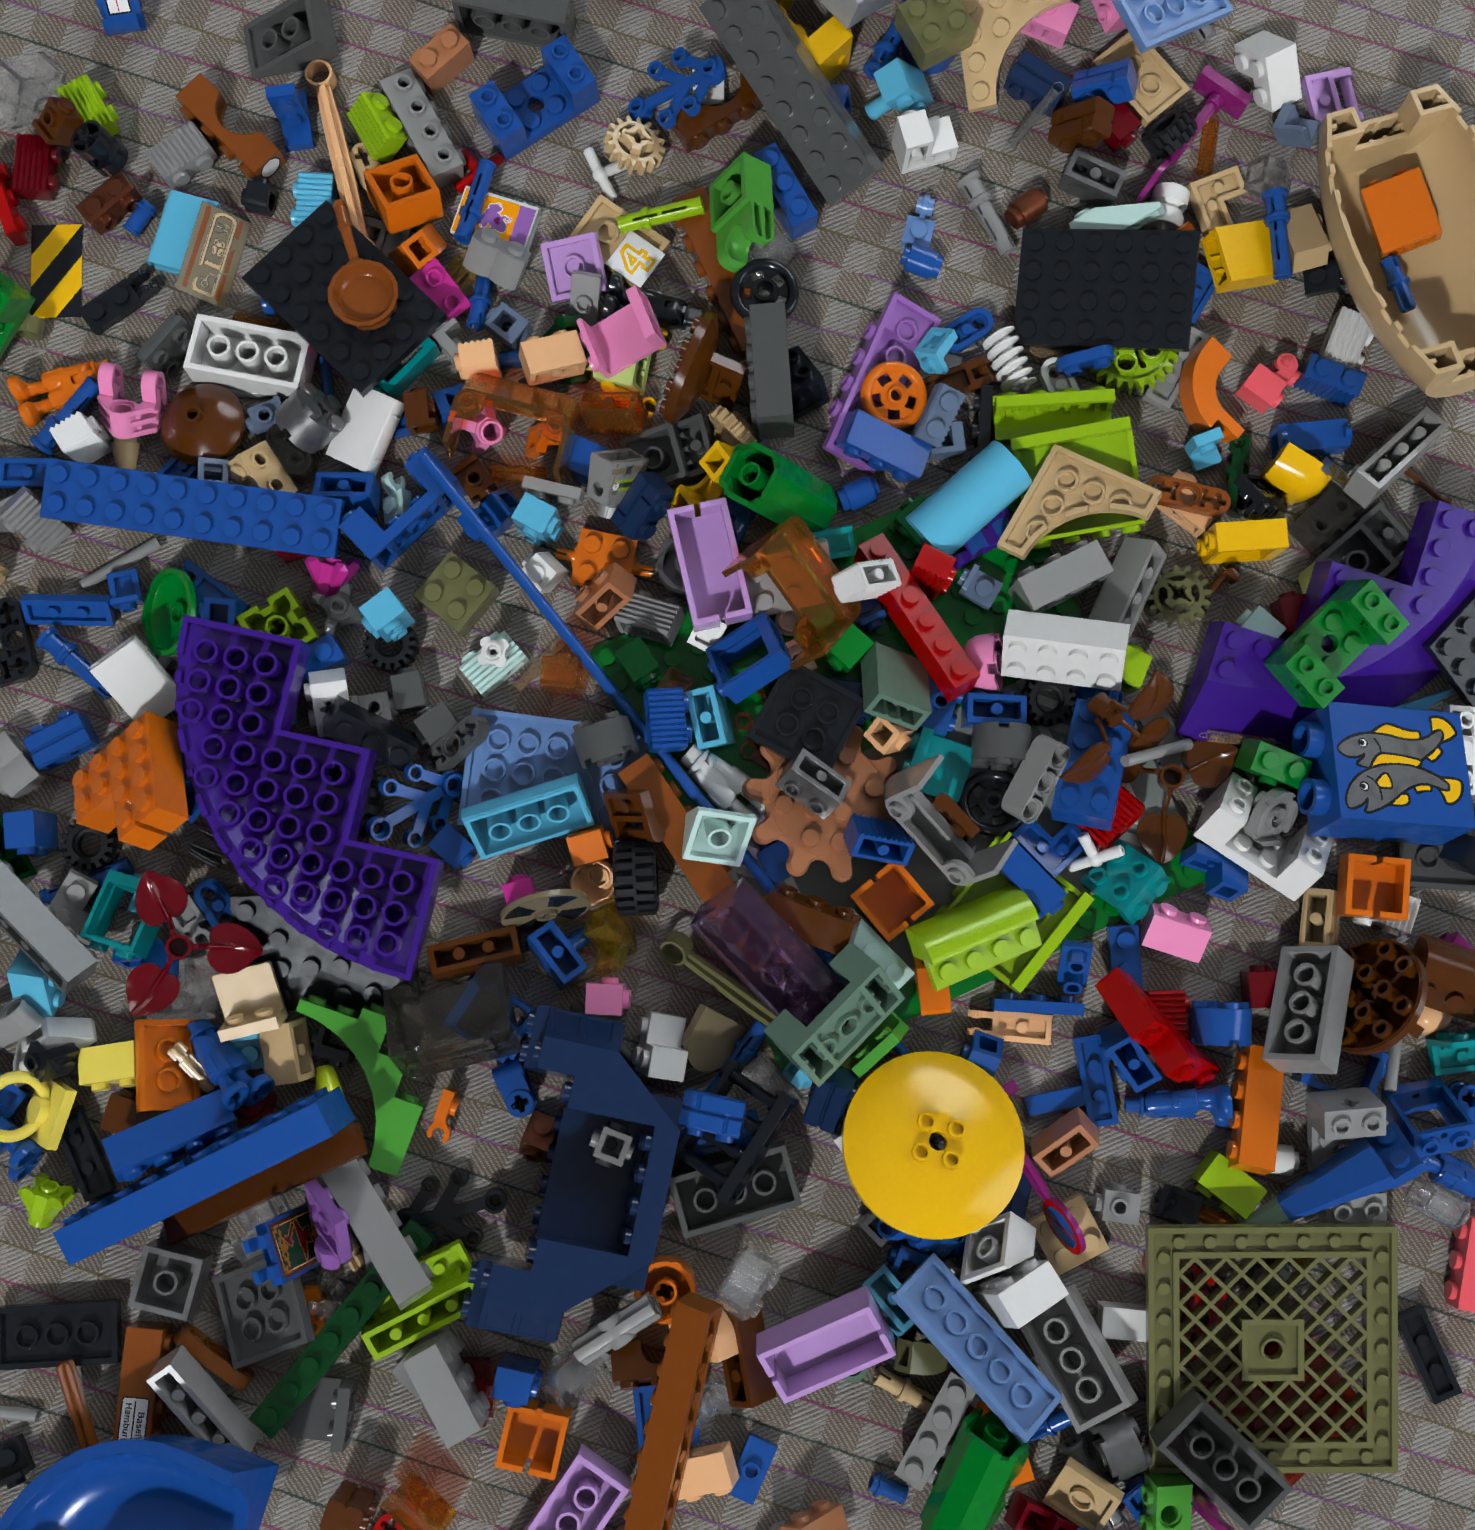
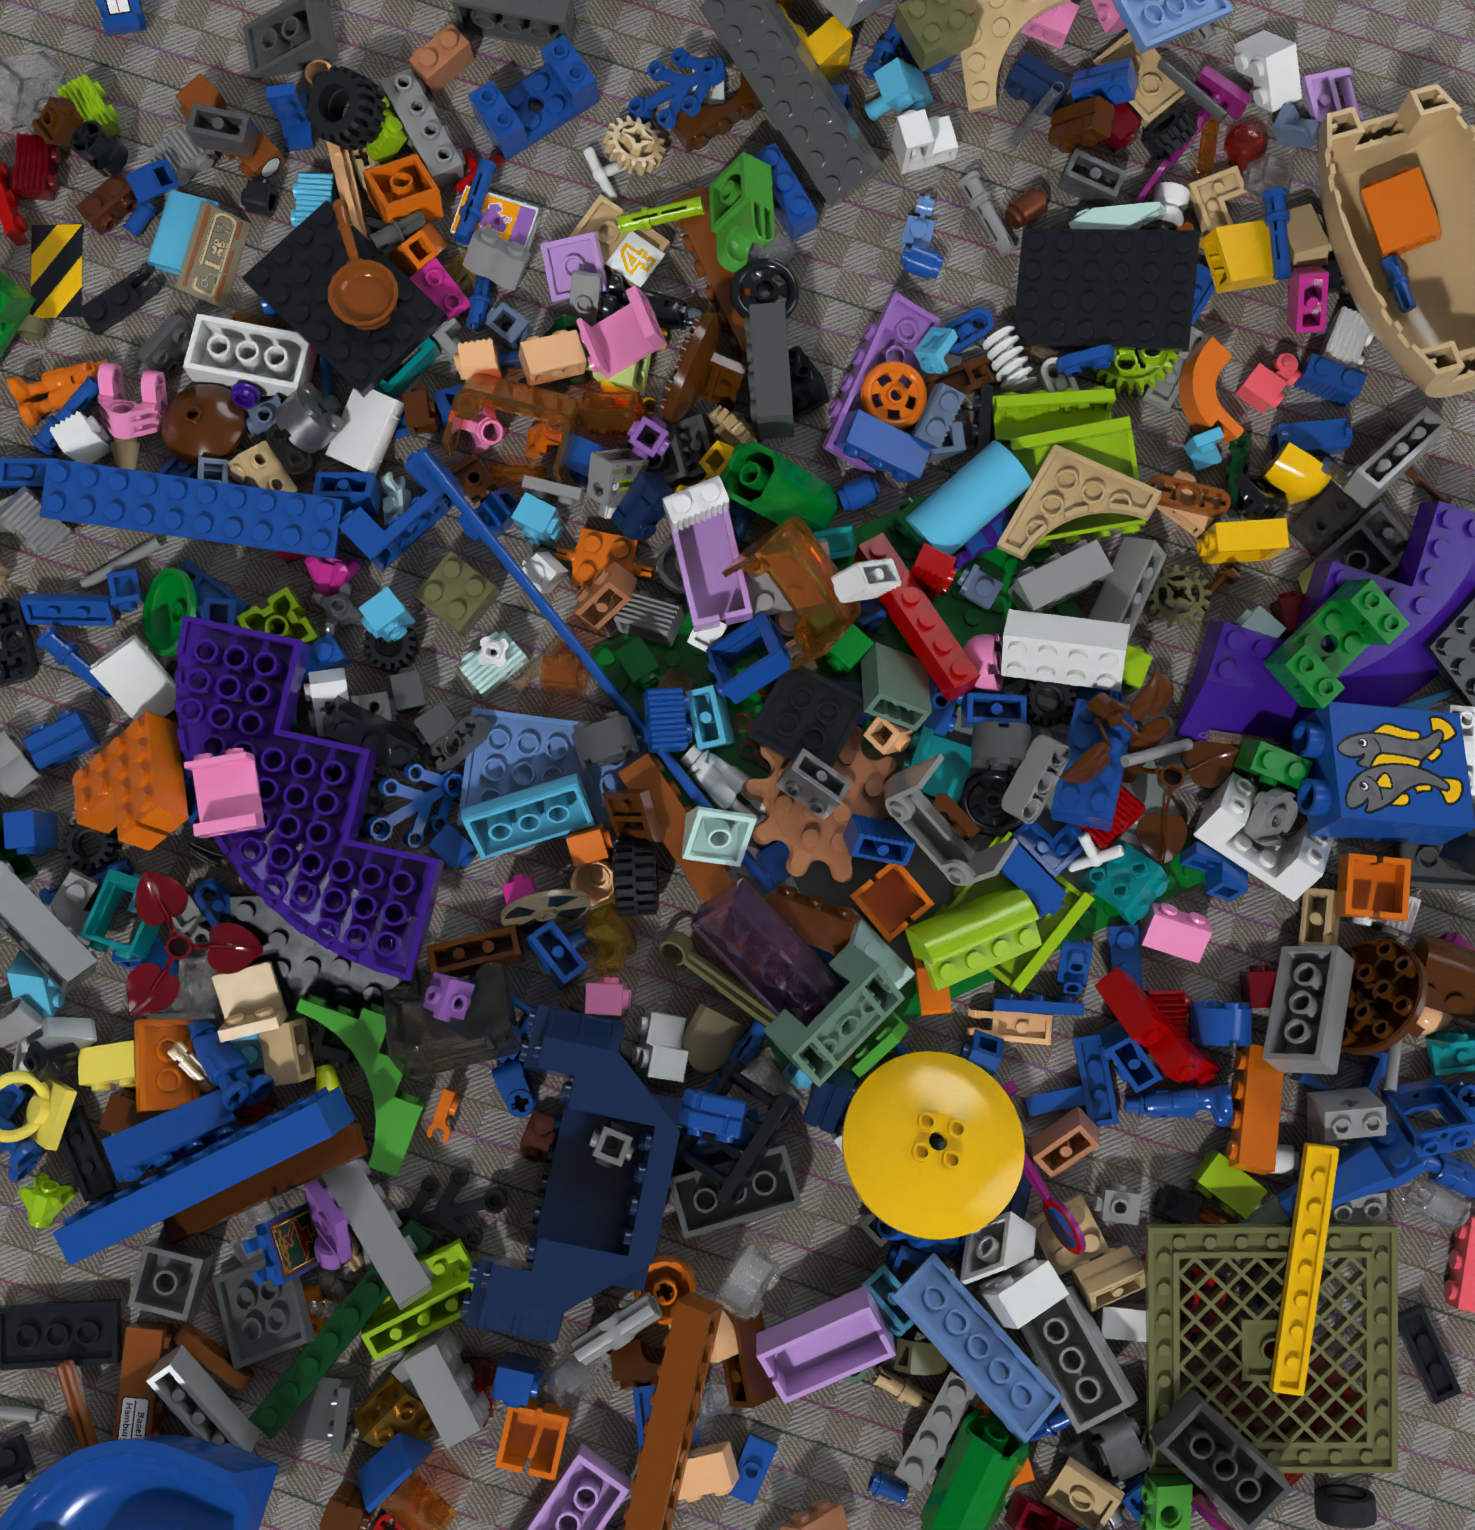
none -> blue brick [126,158,181,204]
none -> bright pink panel [184,748,265,838]
none -> flat silver brick [186,103,259,158]
none -> dark purple plate [231,382,261,409]
none -> black tyre [305,66,386,151]
none -> pearl gold bracket [352,1373,436,1450]
none -> blue slope [357,1432,434,1513]
none -> dark grey axle [368,211,426,252]
none -> medium lavender brick [423,972,475,1022]
none -> medium lavender brick [627,416,671,460]
none -> white brick [662,475,730,533]
none -> tan brick [1072,1245,1146,1312]
none -> dark grey bar [1157,58,1228,122]
none -> clear red hair [1223,123,1268,171]
none -> yellow plate [1269,1142,1339,1396]
none -> dark pink brick [1287,265,1329,333]
none -> black tyre [1314,1484,1377,1529]

